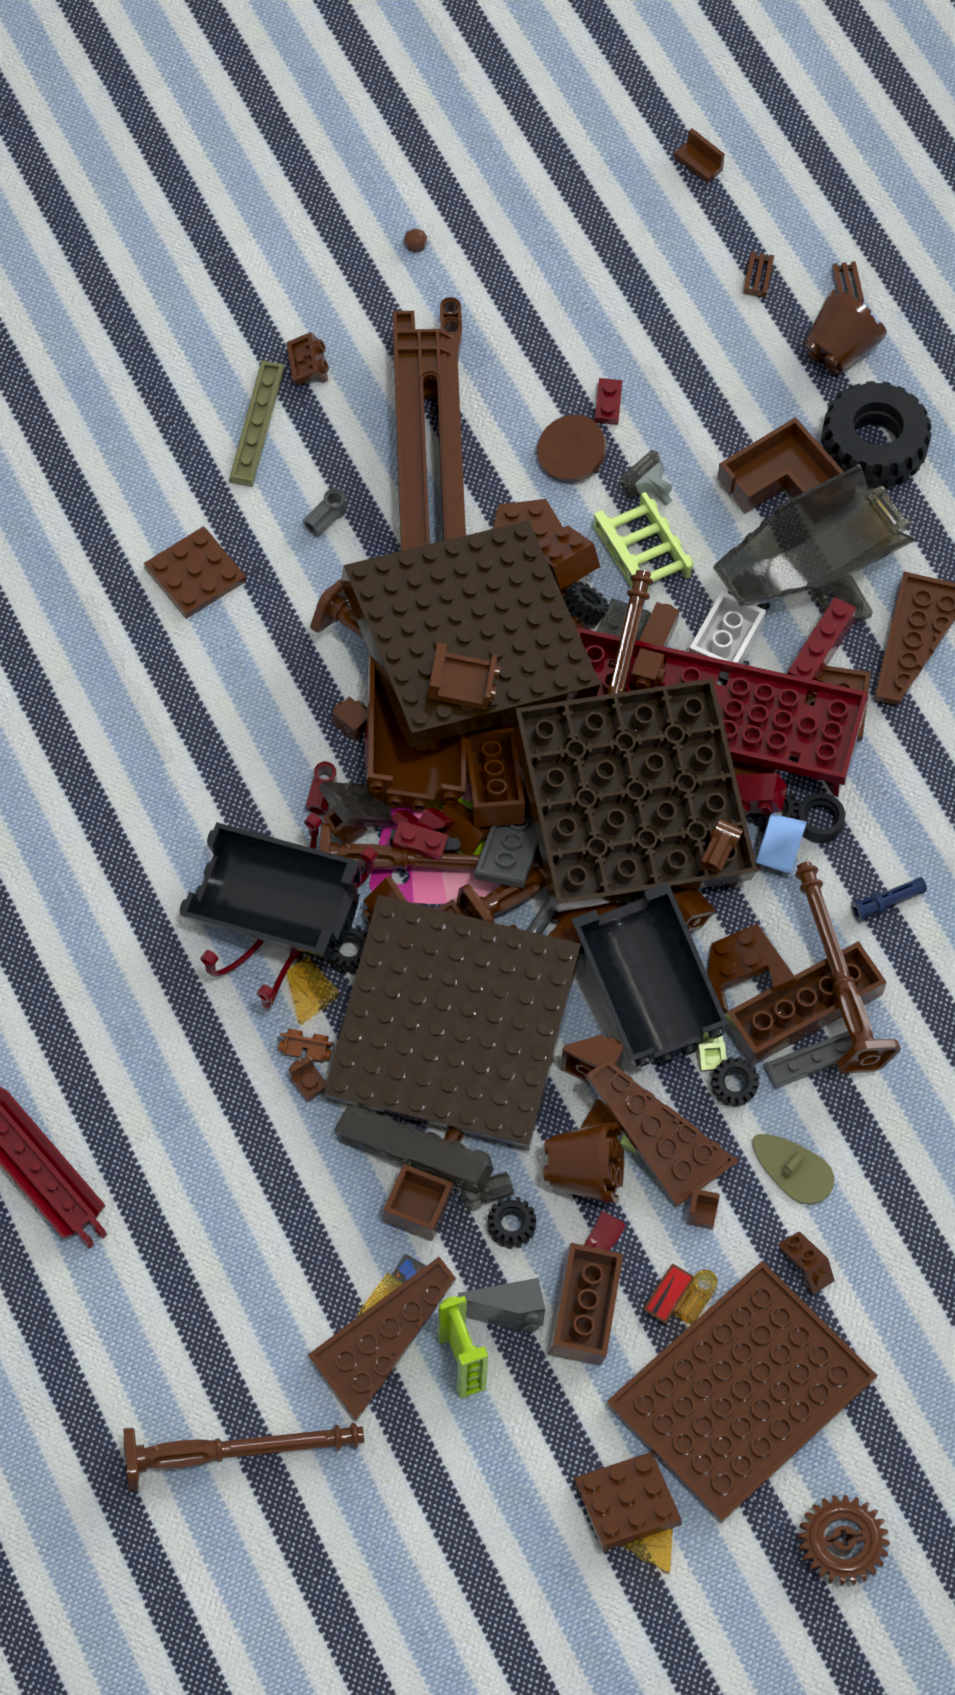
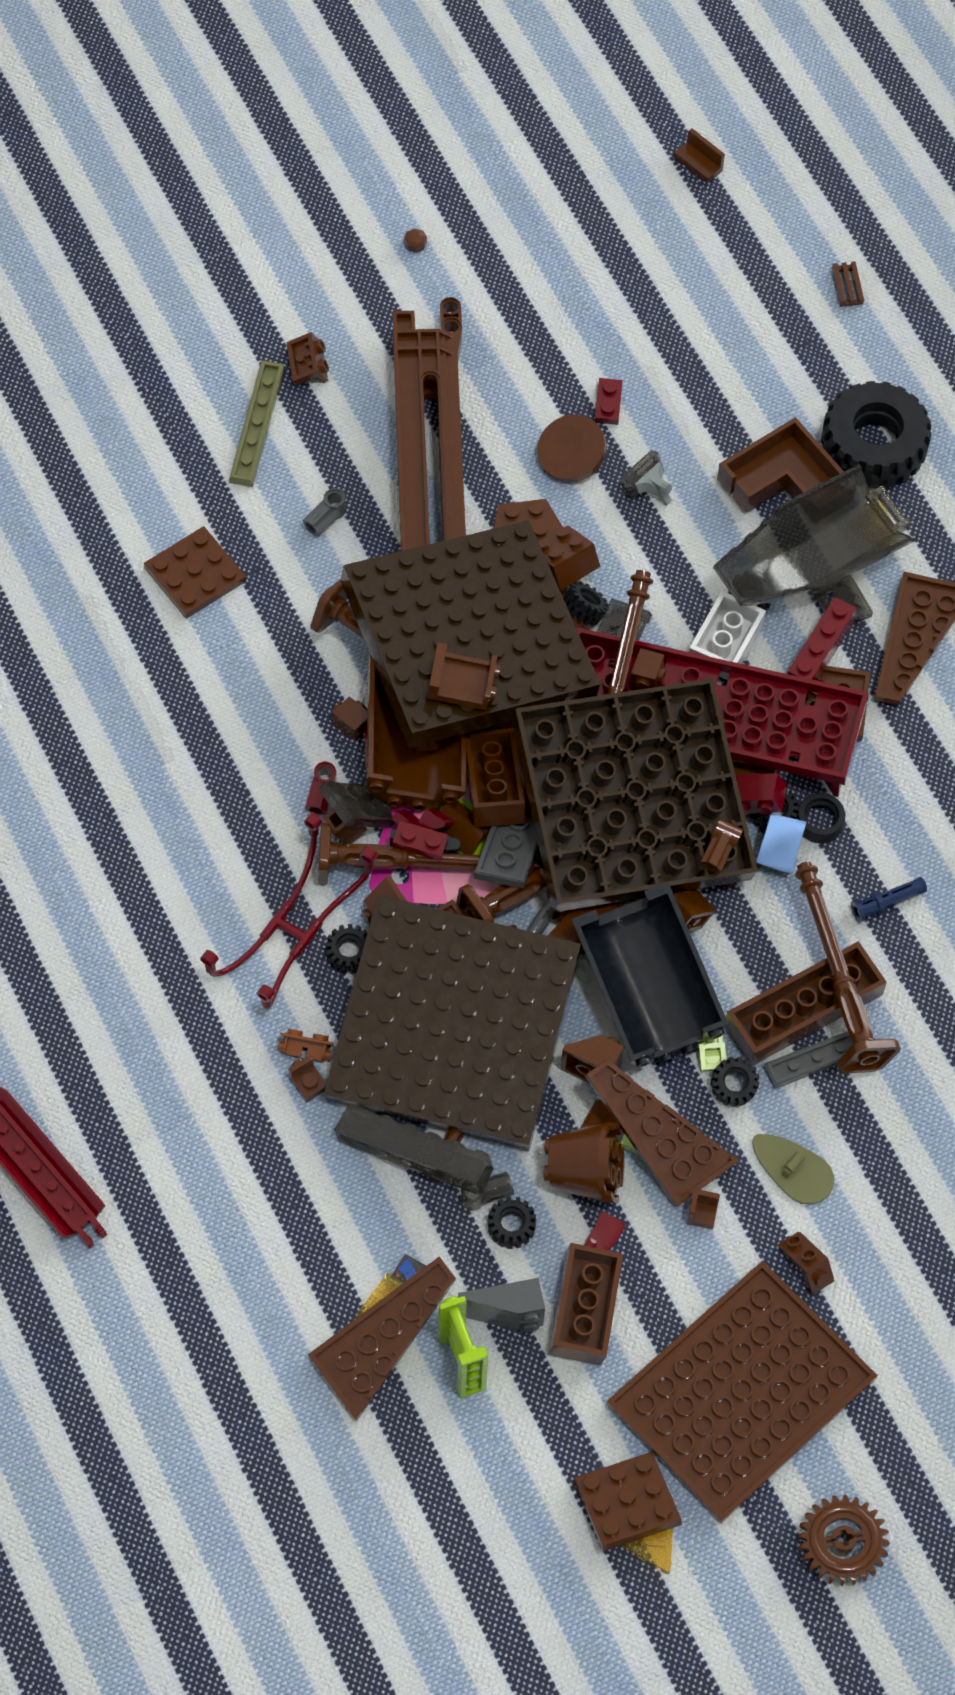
reddish brown piece [123,1423,364,1492] -> none
black cylinder [180,822,362,958] -> none
clear yellow wing [287,956,340,1025] -> none
reddish brown piece [383,1164,453,1241] -> none
yellowish green fence [593,492,693,593] -> none
reddish brown brick [639,602,680,647] -> none
red slope [643,1263,696,1324] -> none
clear yellow piece [674,1269,718,1324] -> none
reddish brown wing [708,924,799,1014] -> none
reddish brown tile [743,251,774,298] -> none
reddish brown cone [805,290,887,375] -> none

